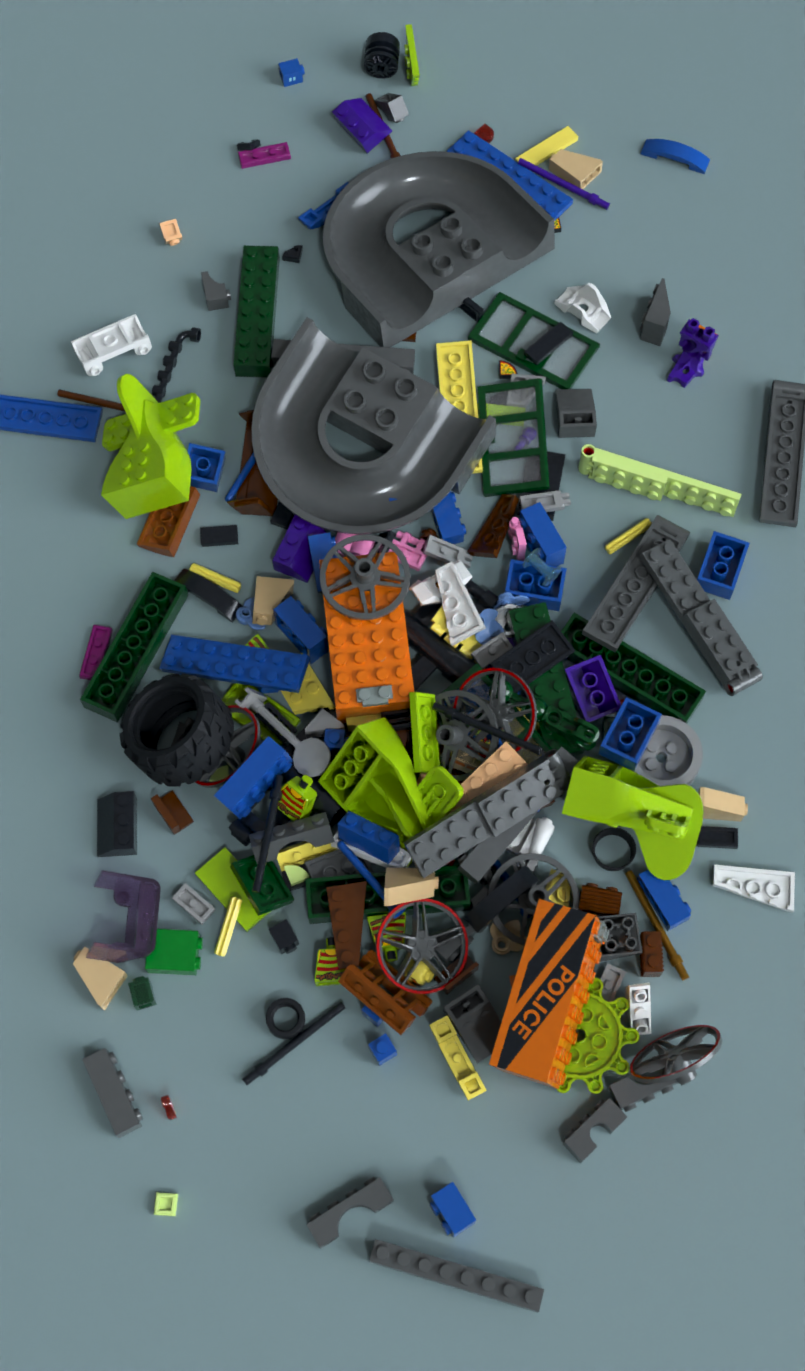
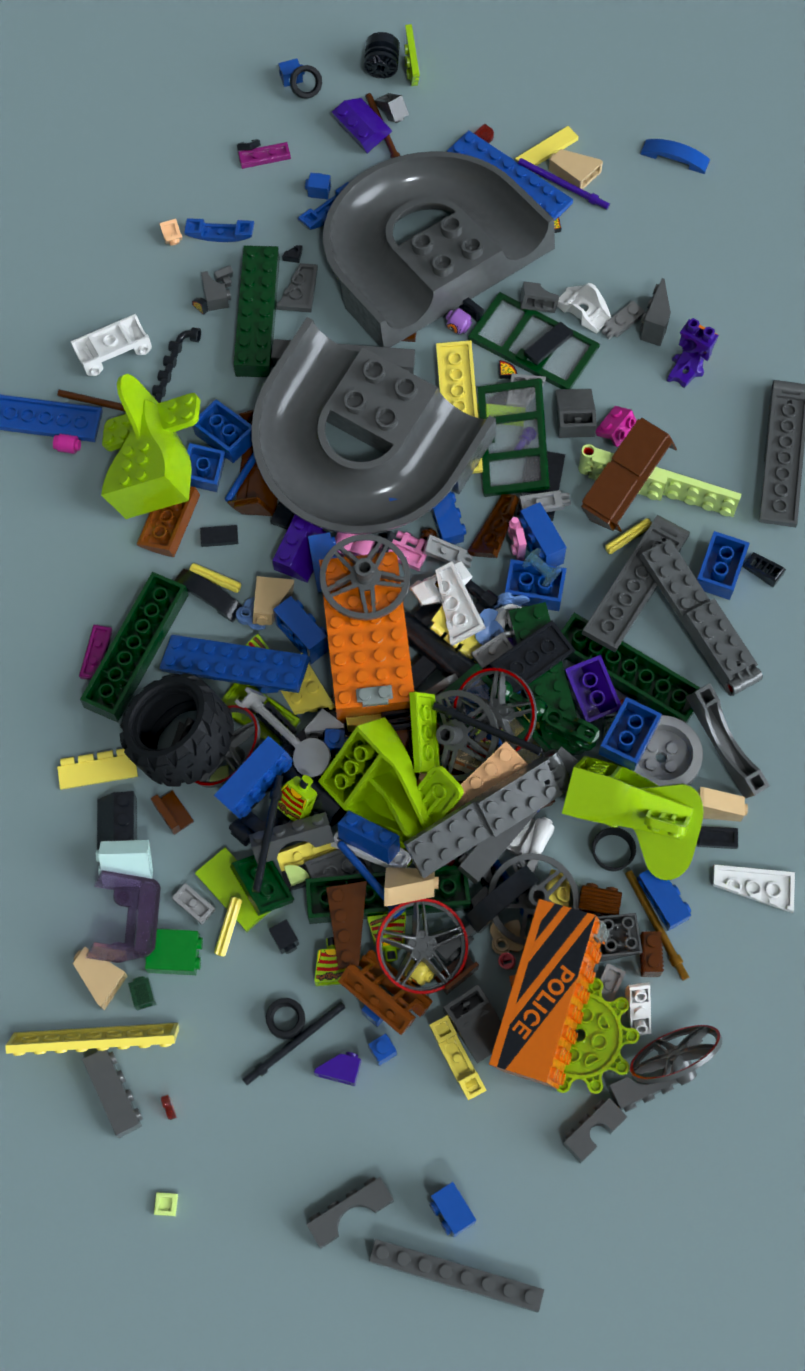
none -> light yellow plate [5,1023,179,1056]
none -> dark pink brick [53,434,81,454]
none -> light yellow windscreen [57,748,138,790]
none -> light aqua brick [96,840,153,885]
none -> blue slope [184,218,254,242]
none -> black tile [192,298,208,315]
none -> blue brick [192,399,252,463]
none -> dark grey tile [214,266,233,288]
none -> dark grey wing [276,263,318,312]
none -> black tyre [290,65,322,99]
none -> blue brick [305,173,331,200]
none -> dark purple slope [314,1052,361,1086]
none -> light grey plate [423,674,458,696]
none -> medium lavender head [445,308,472,335]
none -> coral hinge [498,952,516,970]
none -> dark grey arch [520,281,559,313]
none -> reddish brown piece [581,418,677,532]
none -> dark pink bracket [596,406,637,447]
none -> light grey hinge [601,301,645,339]
none -> dark grey arch [685,683,770,798]
none -> black slope [742,552,786,587]

